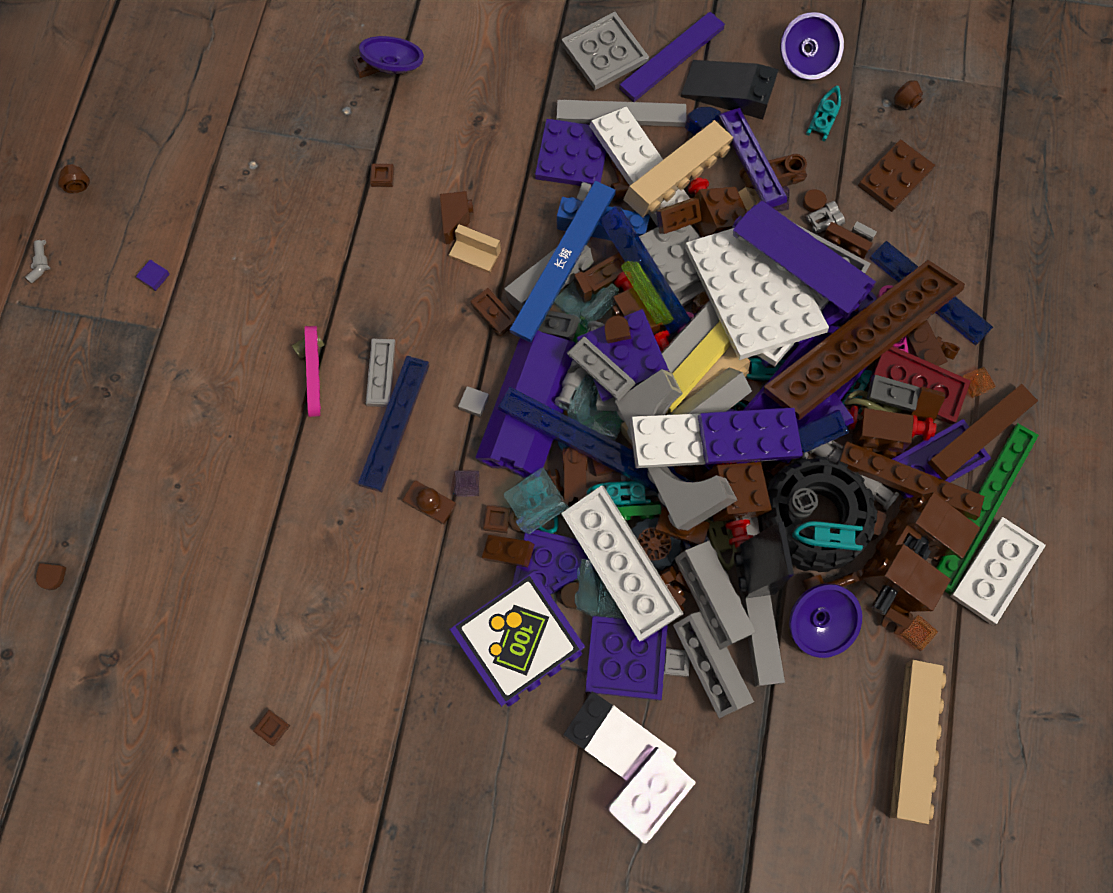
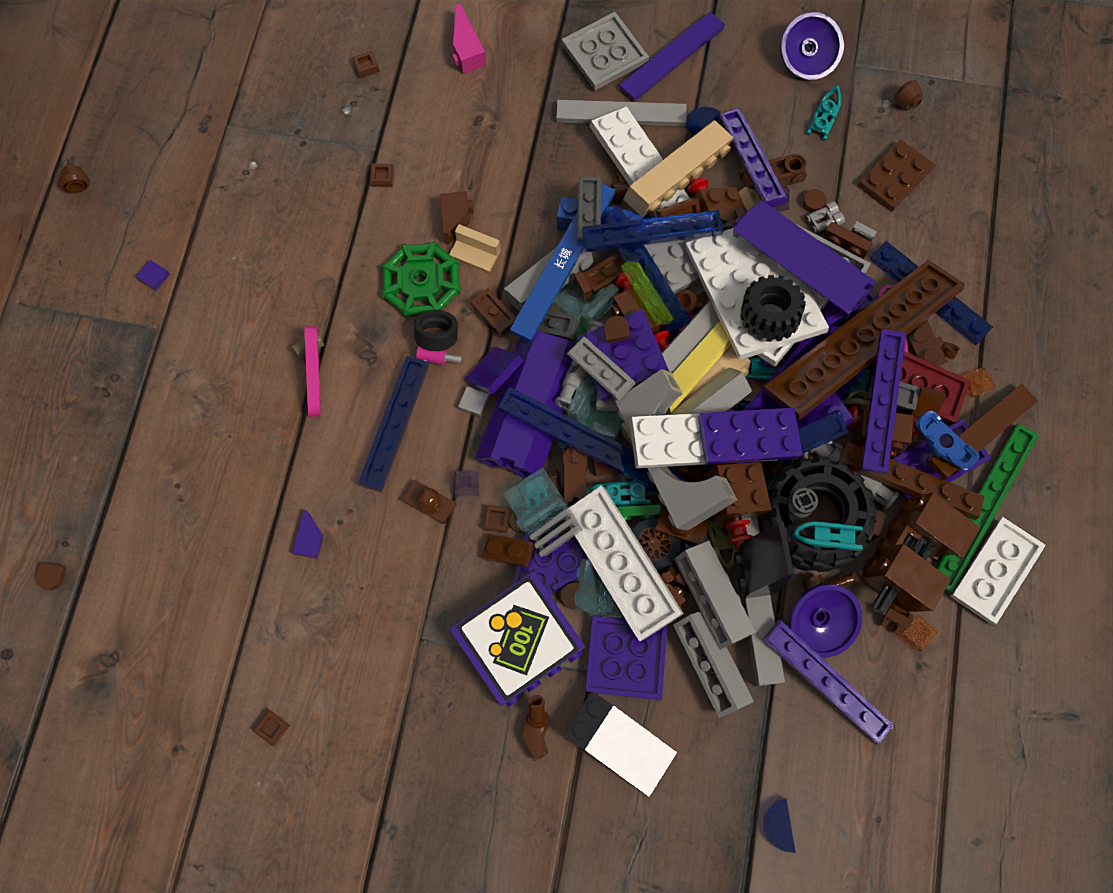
light grey piece [26,240,50,283] -> none
dark purple dish [359,36,424,74] -> none
light grey tile [366,339,396,407] -> none
dark purple plate [535,119,607,187] -> none
plate [605,746,696,845] -> none
light grey tile [664,649,690,677] -> none
black slope [681,60,779,120] -> none
tan brick [890,660,946,824] -> none
none -> dark purple tile [293,510,324,559]
none -> green plate [380,241,462,317]
none -> black tyre [414,310,458,351]
none -> dark pink piece [416,346,462,365]
none -> dark pink slope [452,3,486,74]
none -> dark purple tile [464,347,524,394]
none -> reddish brown arm [523,695,549,761]
none -> light grey tile [529,509,582,557]
none -> dark grey tile [577,177,602,243]
none -> clear blue plate [582,210,724,252]
none -> reddish brown tile [674,289,699,313]
none -> black tyre [740,275,806,342]
none -> dark purple tile [762,620,894,745]
none -> clear blue tile [764,798,796,853]
none -> dark purple plate [860,329,906,475]
none -> blue piece [915,411,979,471]

